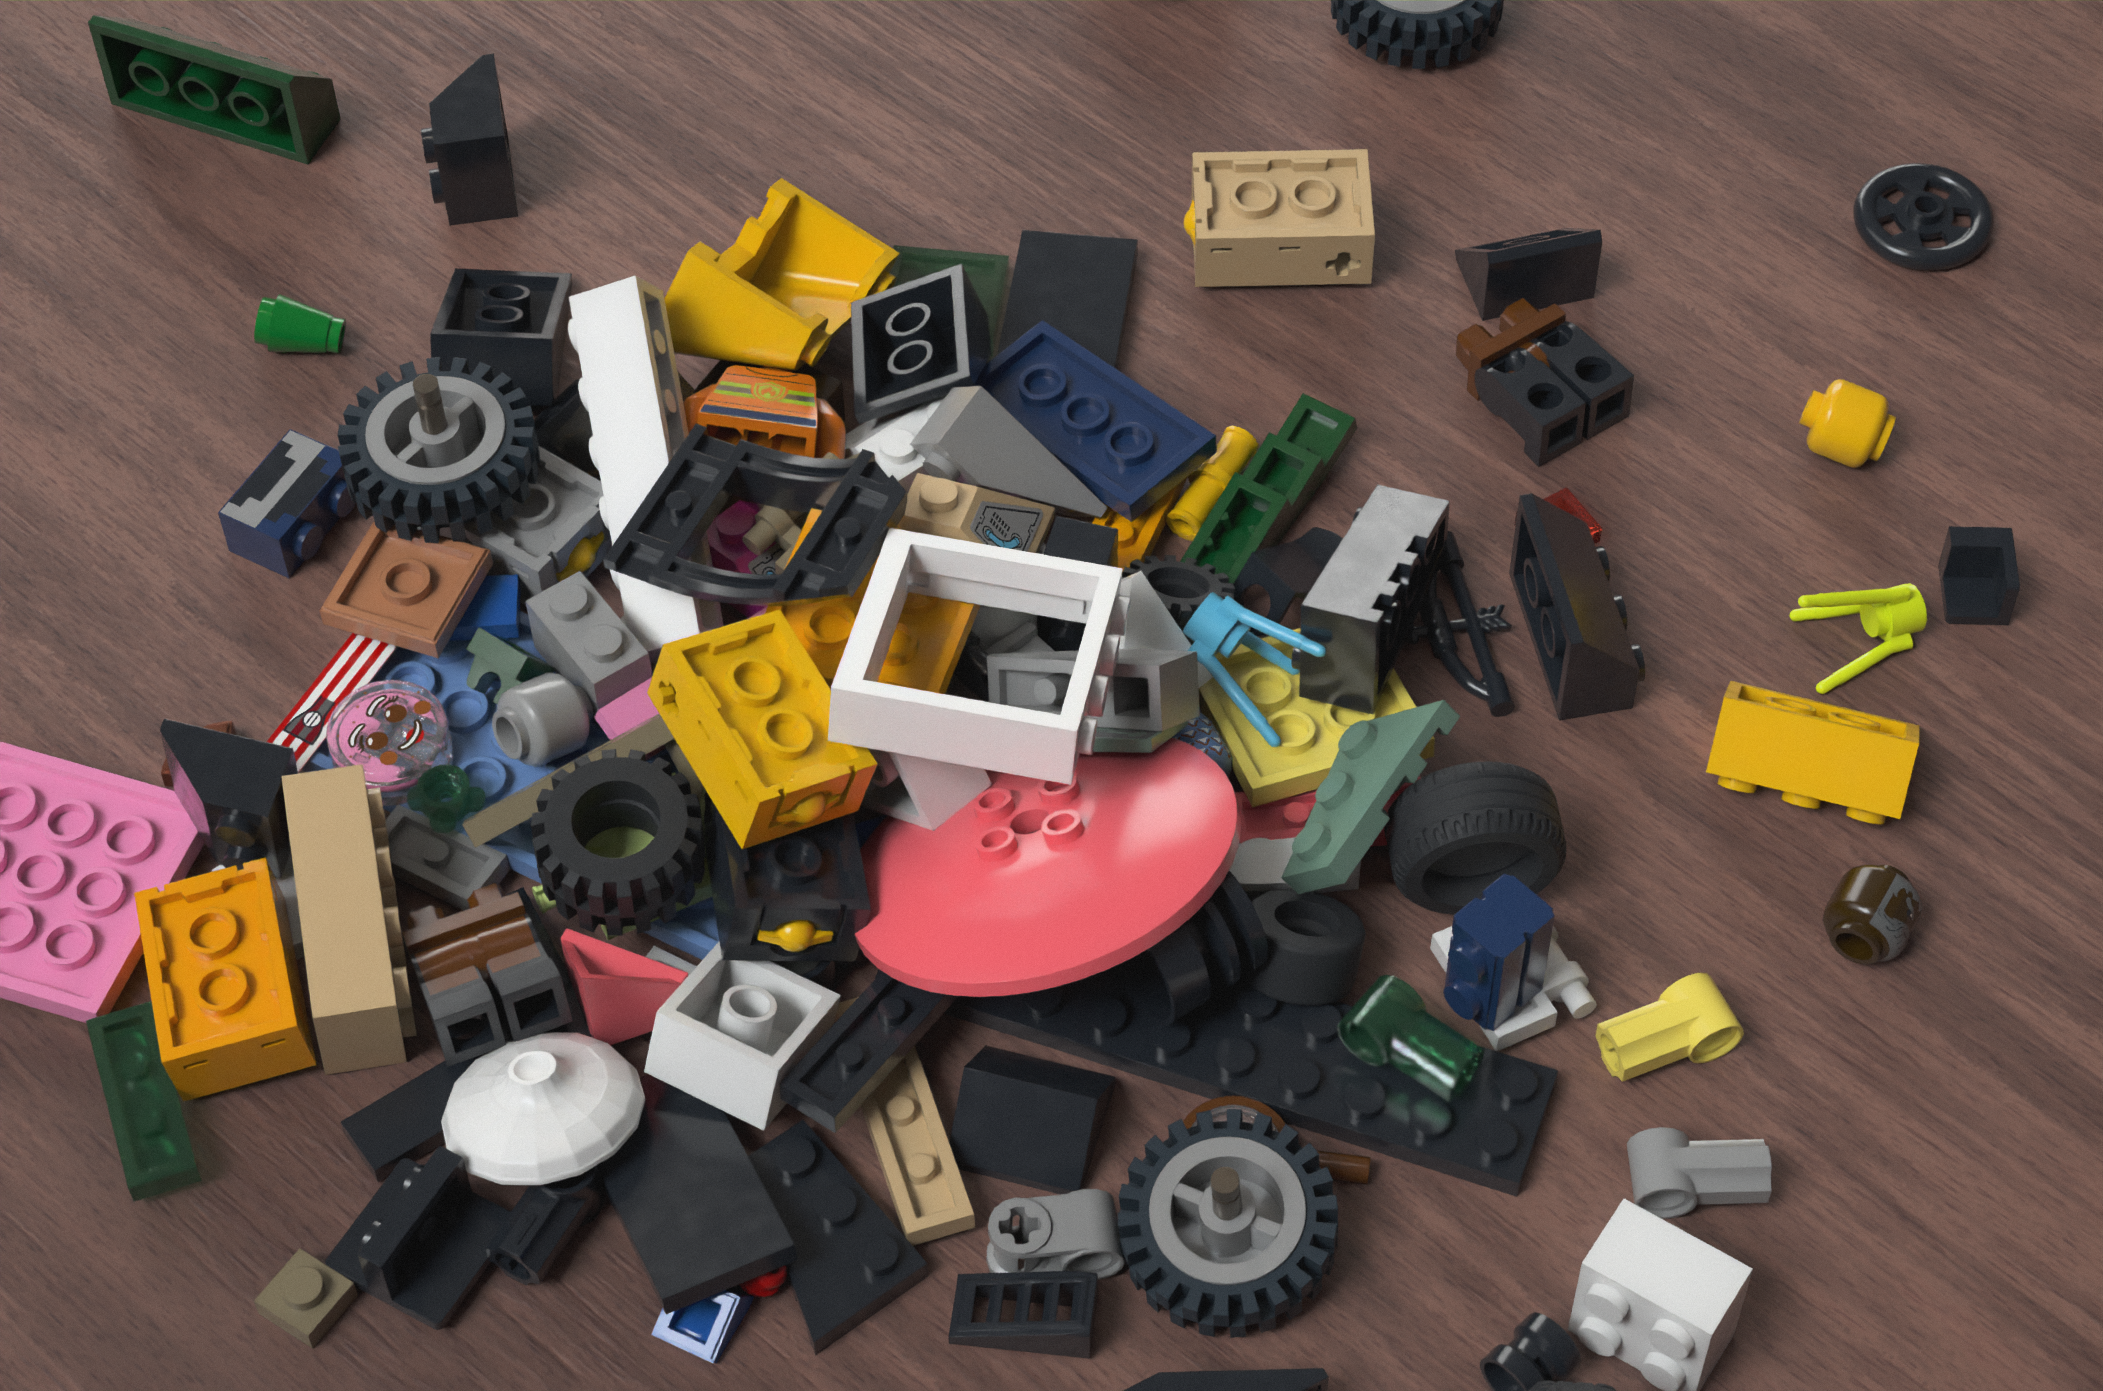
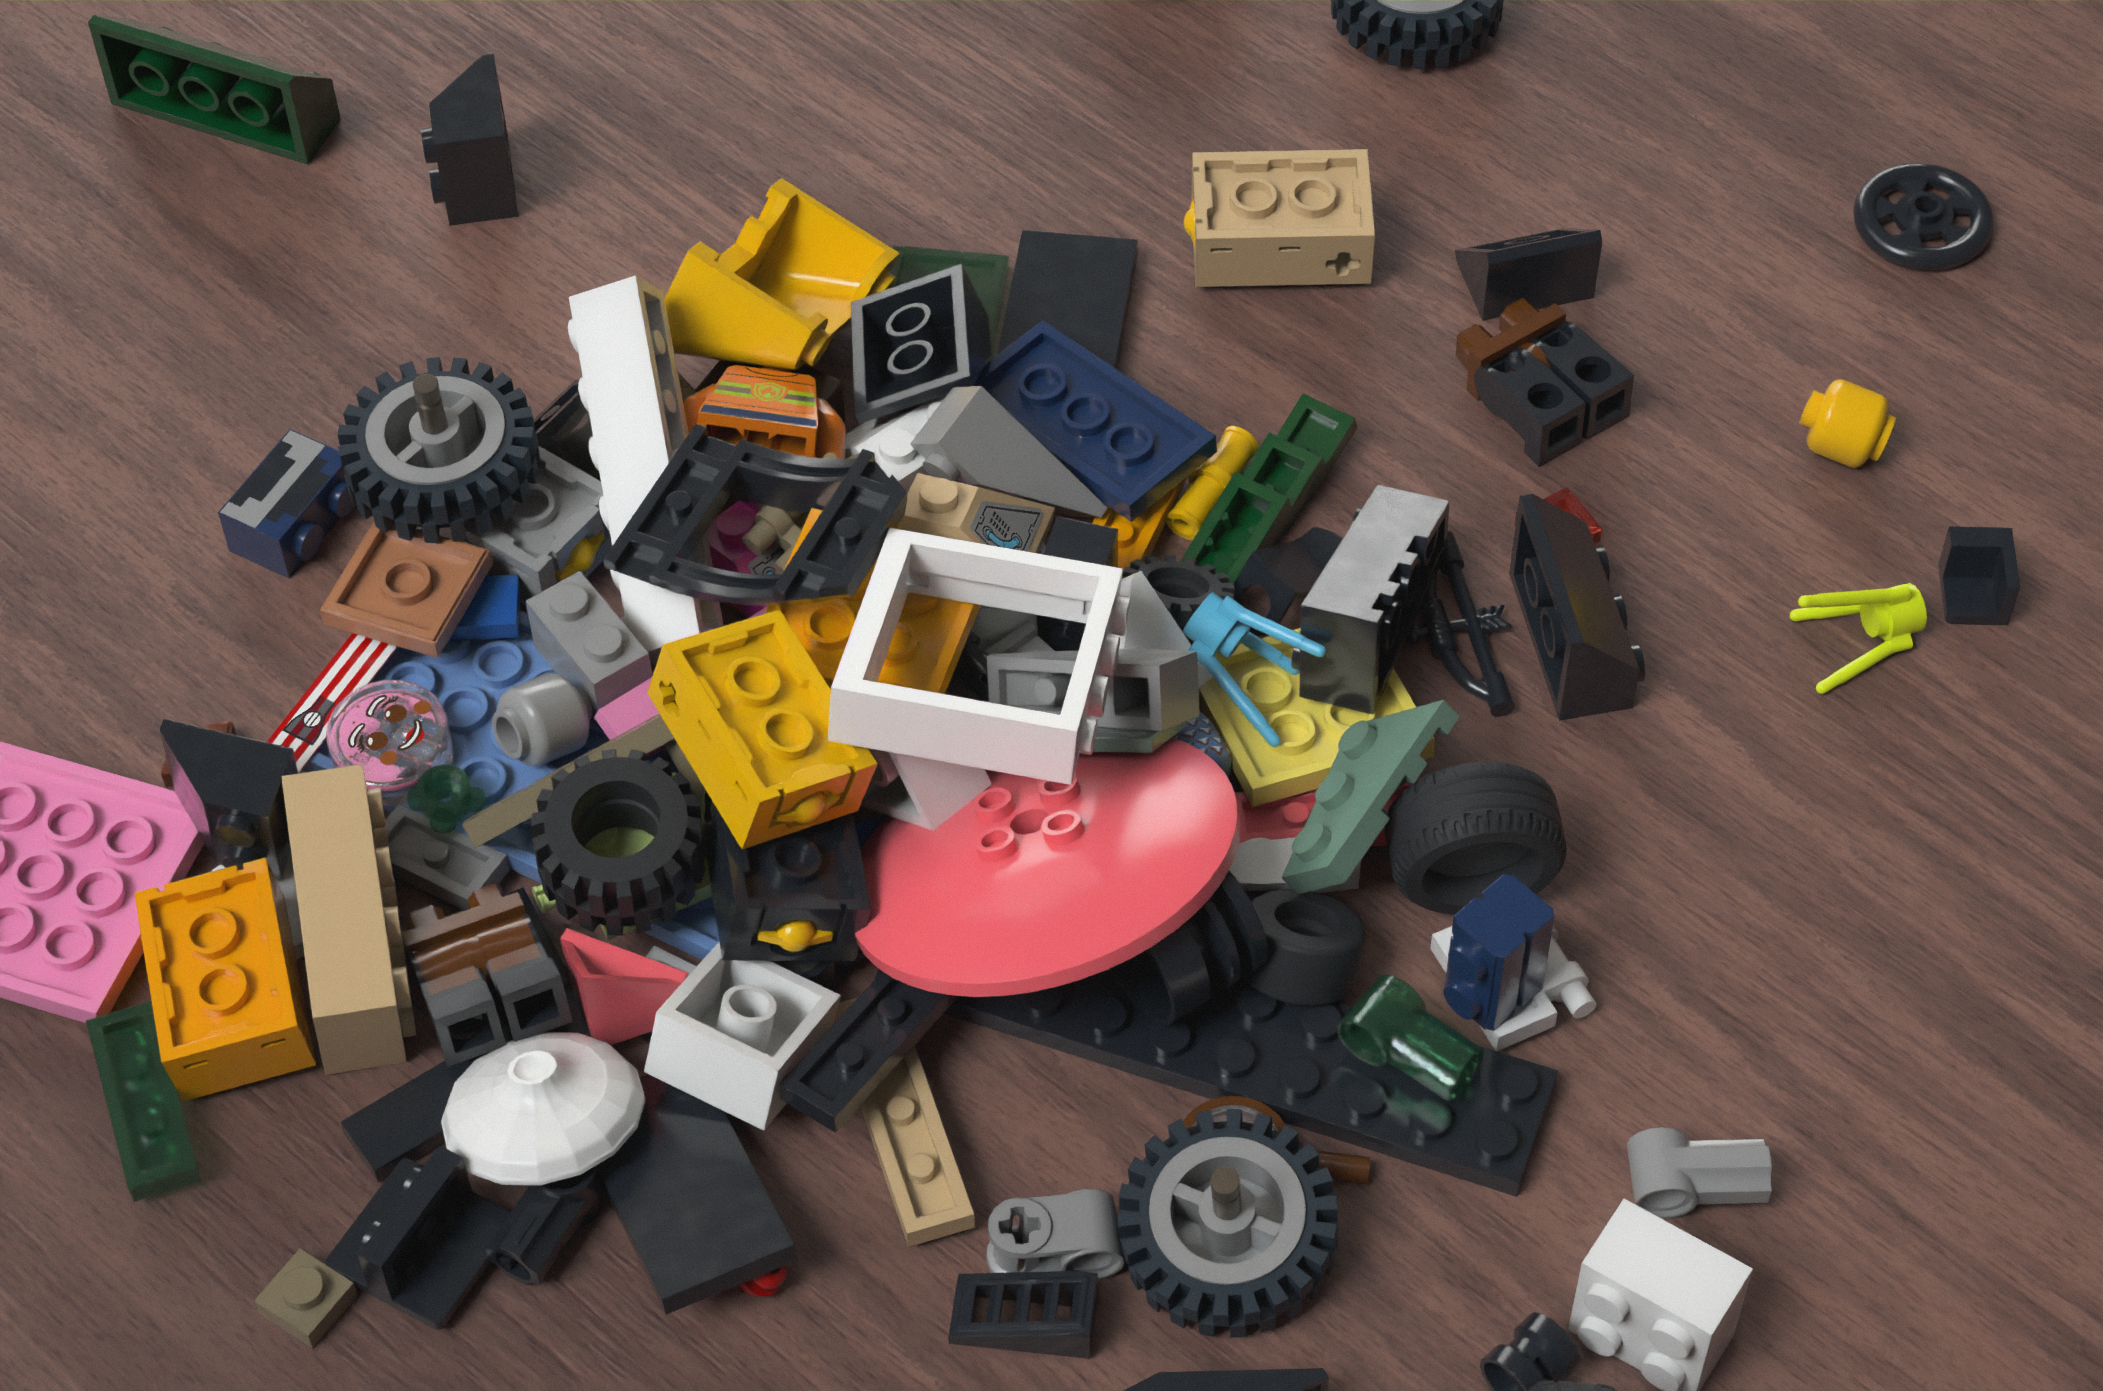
green cone [254,294,346,354] -> none
black slope [430,268,572,411] -> none
tile [466,627,556,705] -> none
blue slope [651,1286,754,1363] -> none
black wing [748,1119,928,1356] -> none
black slope [949,1045,1116,1195] -> none
light yellow piece [1595,973,1744,1082] -> none
yellow slope [1706,681,1920,824] -> none
dark brown head [1822,864,1923,965] -> none

